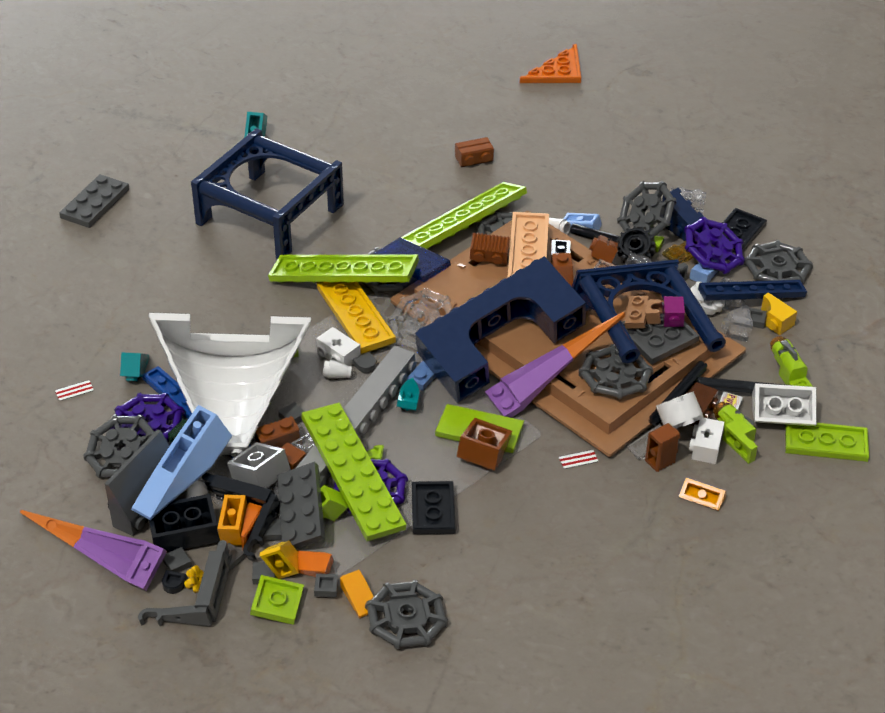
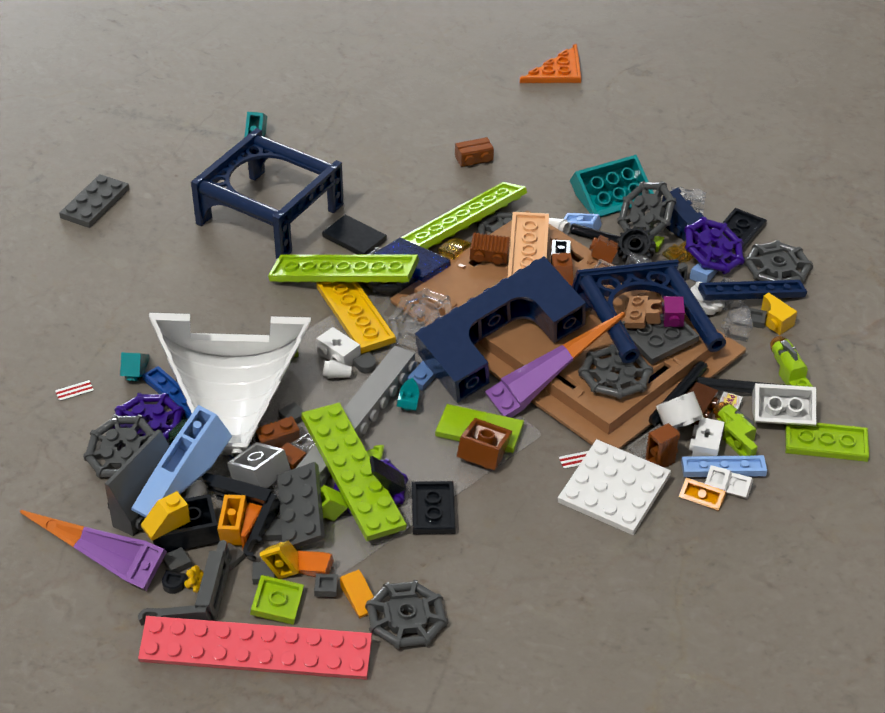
none -> coral plate [138,616,372,680]
none -> yellow slope [141,491,190,541]
none -> black tile [322,214,387,255]
none -> black slope [370,456,406,496]
none -> clear yellow slope [439,238,471,260]
none -> white plate [558,439,671,535]
none -> teal slope [570,154,654,217]
none -> light blue plate [681,455,767,477]
none -> white slope [705,465,753,499]

